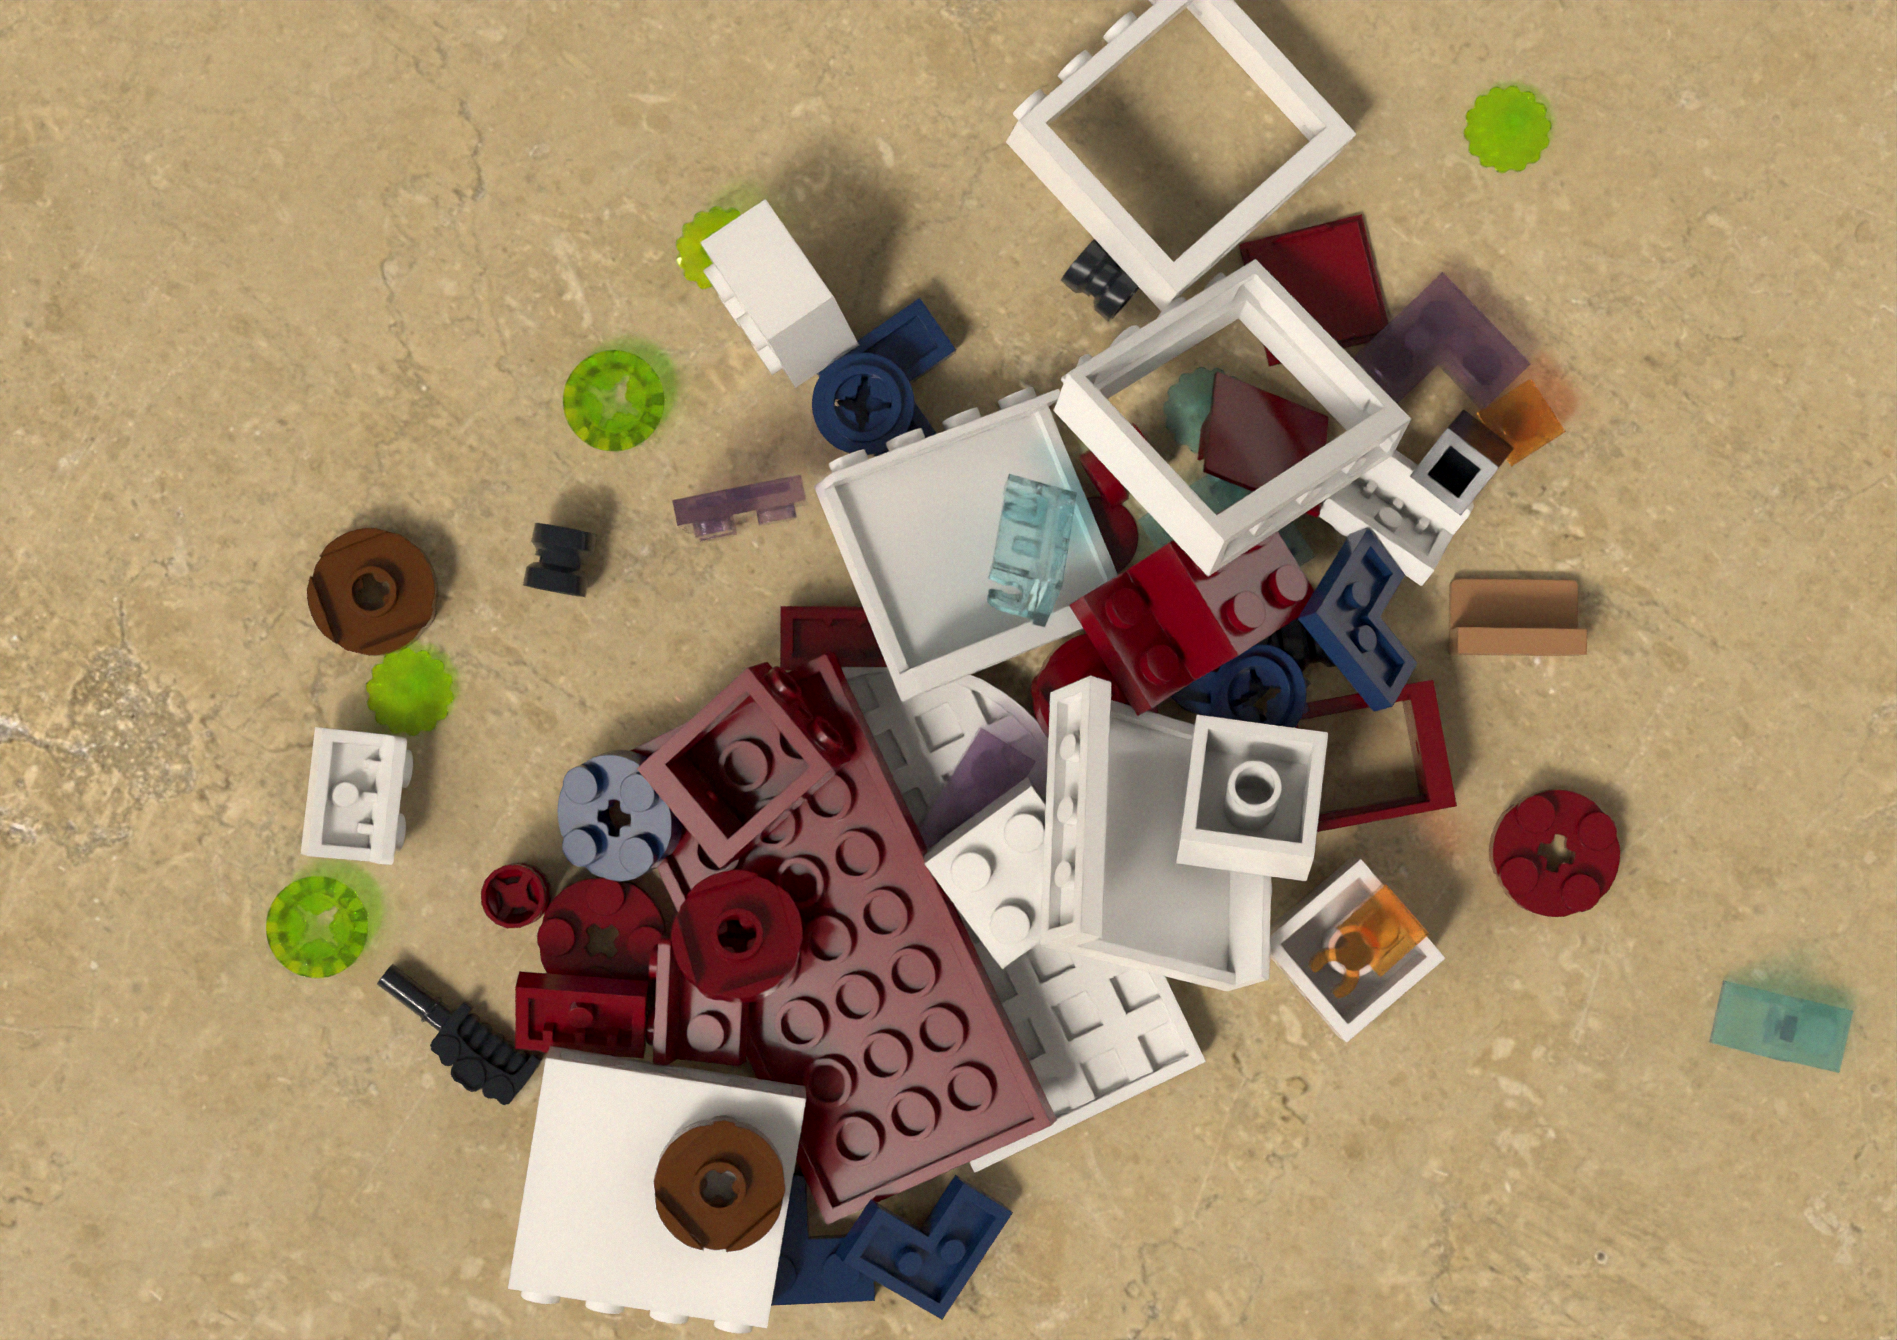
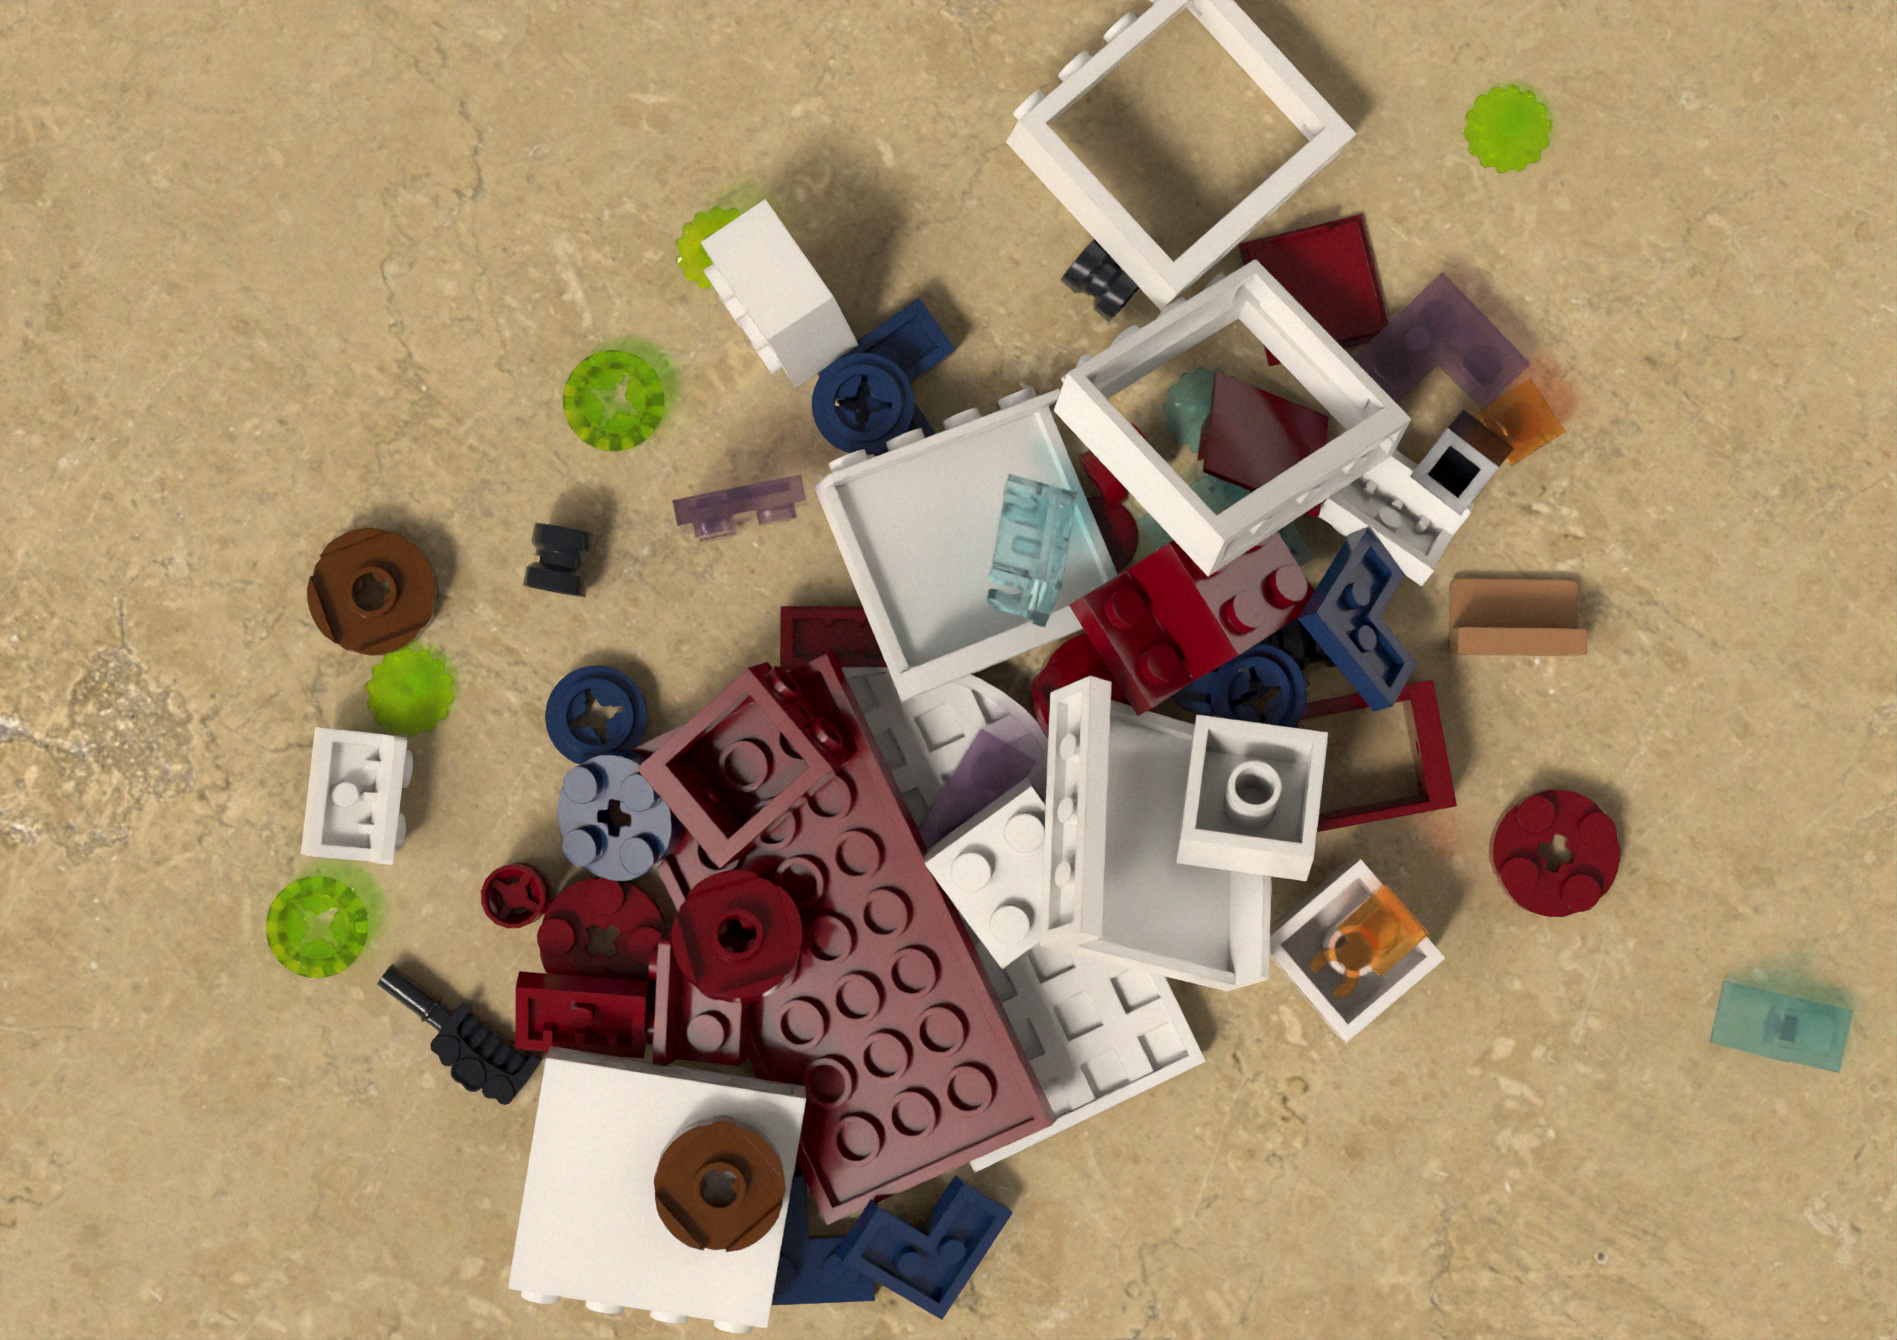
none -> dark blue gear [545,666,647,765]

